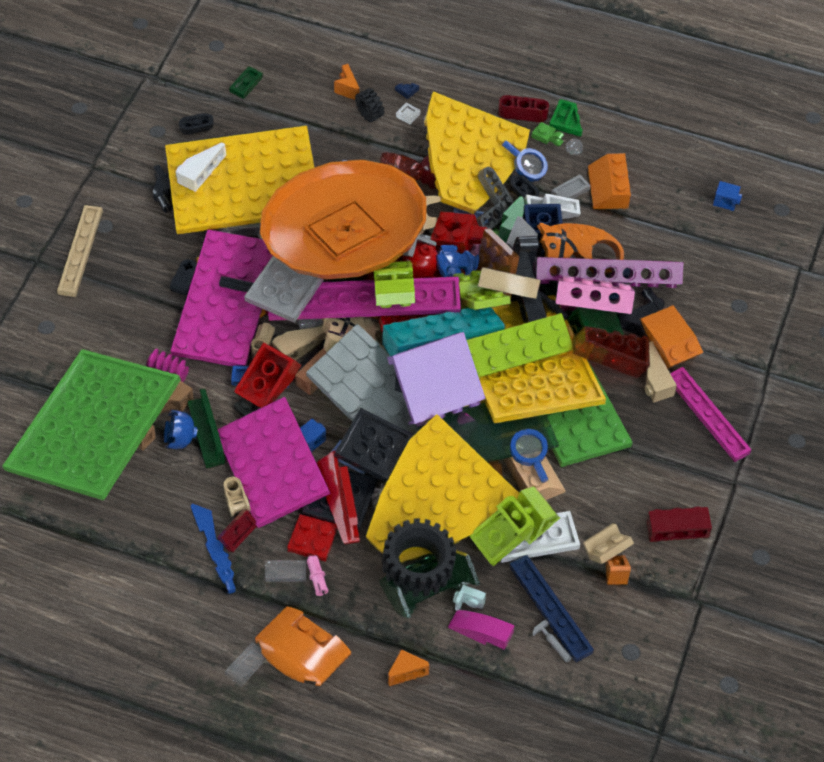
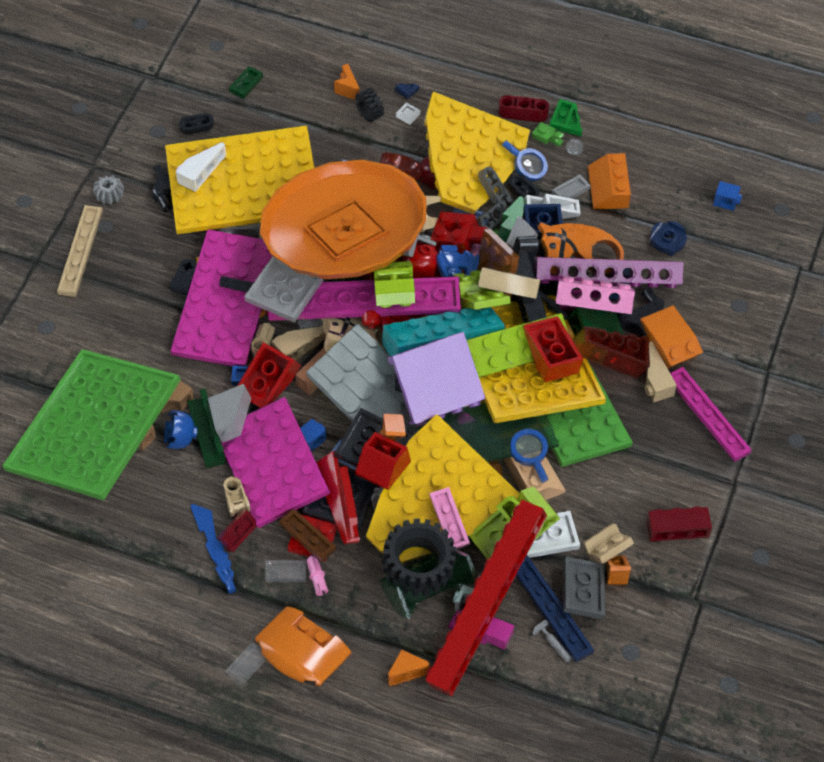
dark pink piece [146,348,189,382] -> none
none -> light grey gear [93,175,124,205]
none -> light grey slope [208,384,251,443]
none -> reddish brown plate [279,509,336,563]
none -> red slope [355,432,411,490]
none -> red piece [362,310,381,330]
none -> orange slope [379,414,406,441]
none -> red brick [425,499,547,697]
none -> bright pink plate [429,487,470,549]
none -> red slope [523,316,583,383]
none -> dark grey plate [563,556,605,619]
none -> dark blue plate [650,221,687,256]

